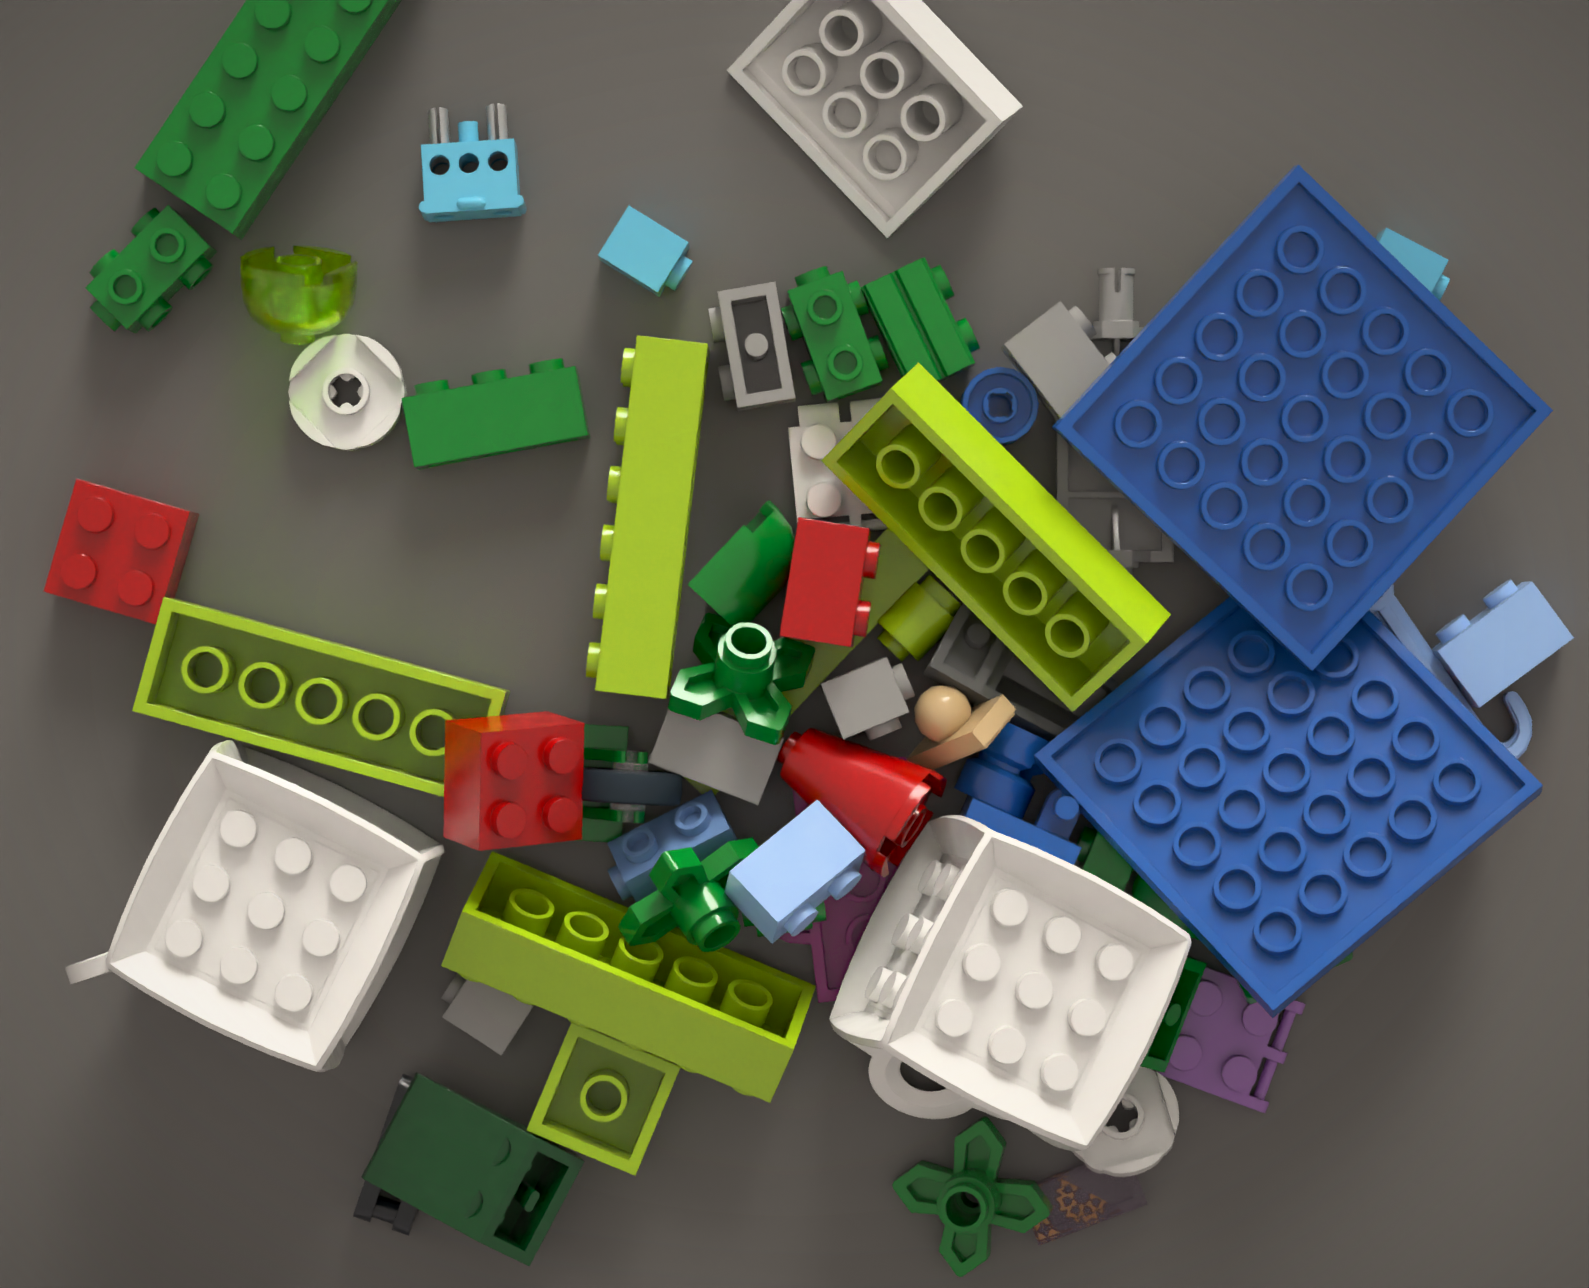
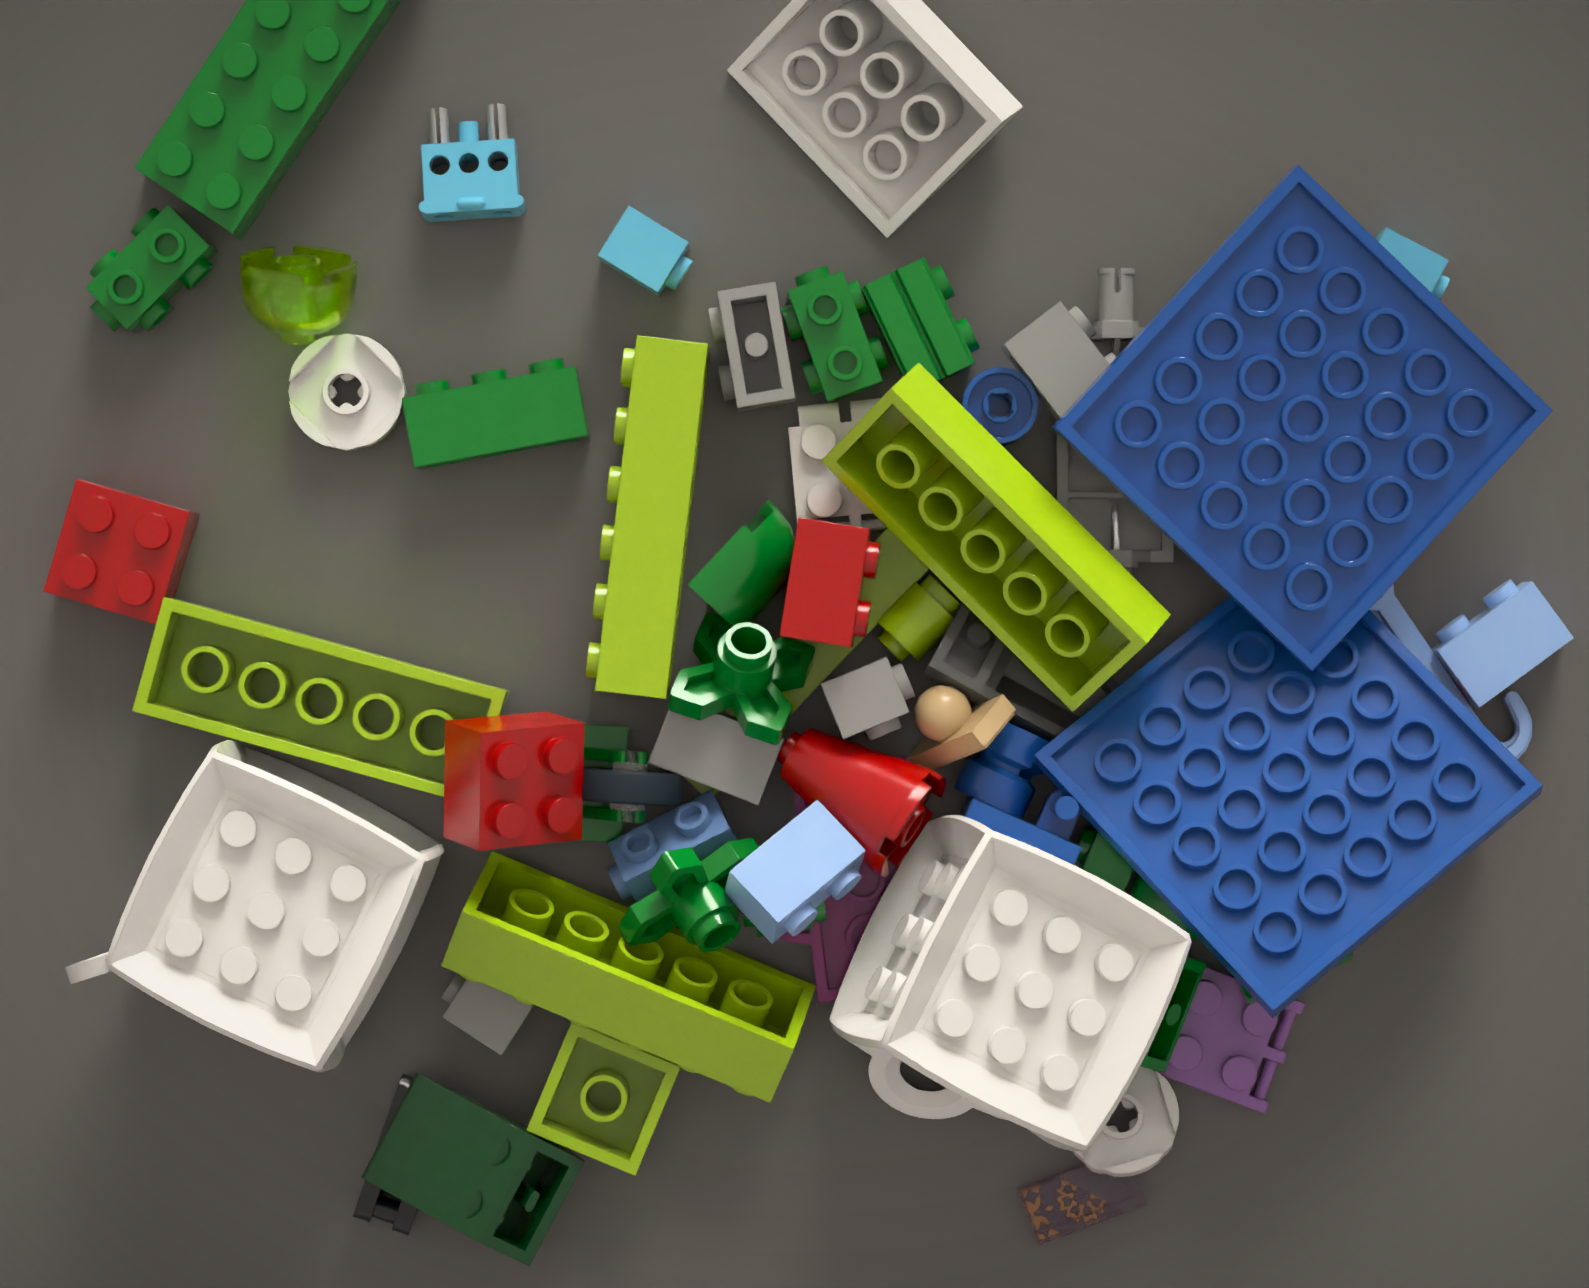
green plant [892,1116,1053,1277] -> none

